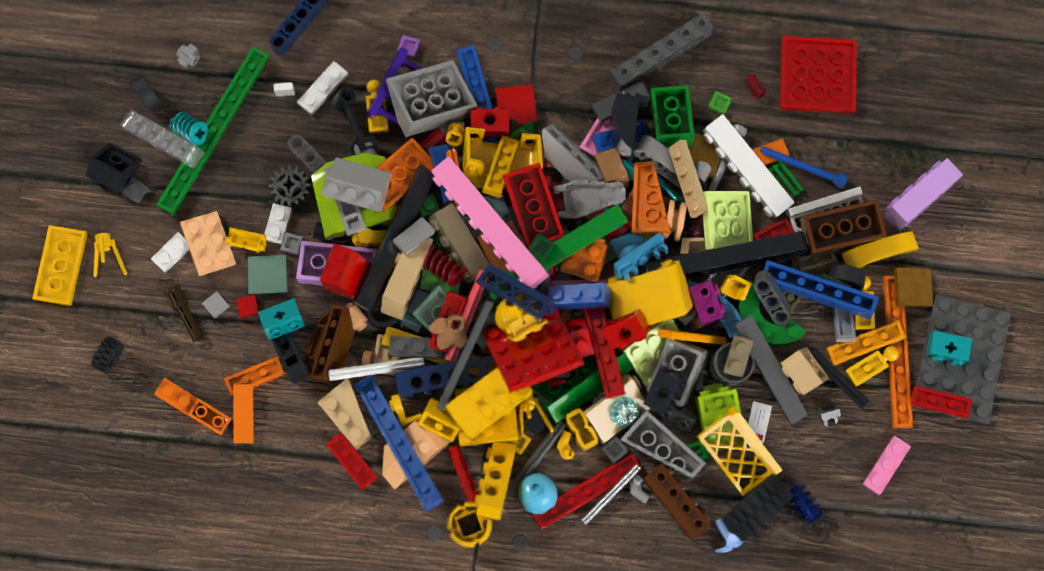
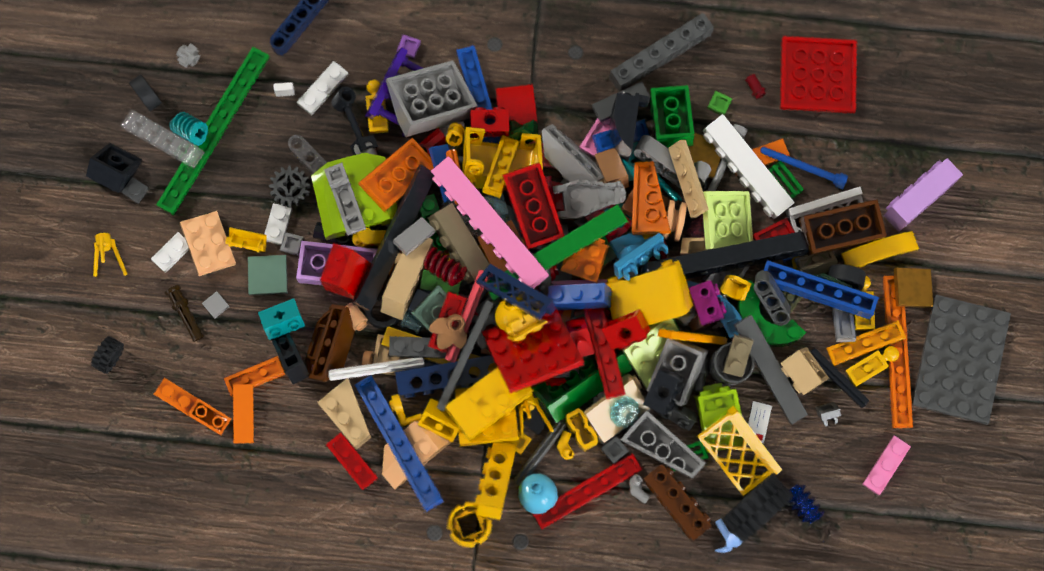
yellow tile [32,225,88,306] -> none
red tile [236,295,259,318] -> none
light grey slope [321,157,392,211] -> none
red pin [448,445,478,502] -> none
dark green panel [528,233,557,261] -> none
flat silver bar [581,464,641,525] -> none
red tile [910,385,972,419] -> none
teal brick [926,331,972,366] -> none

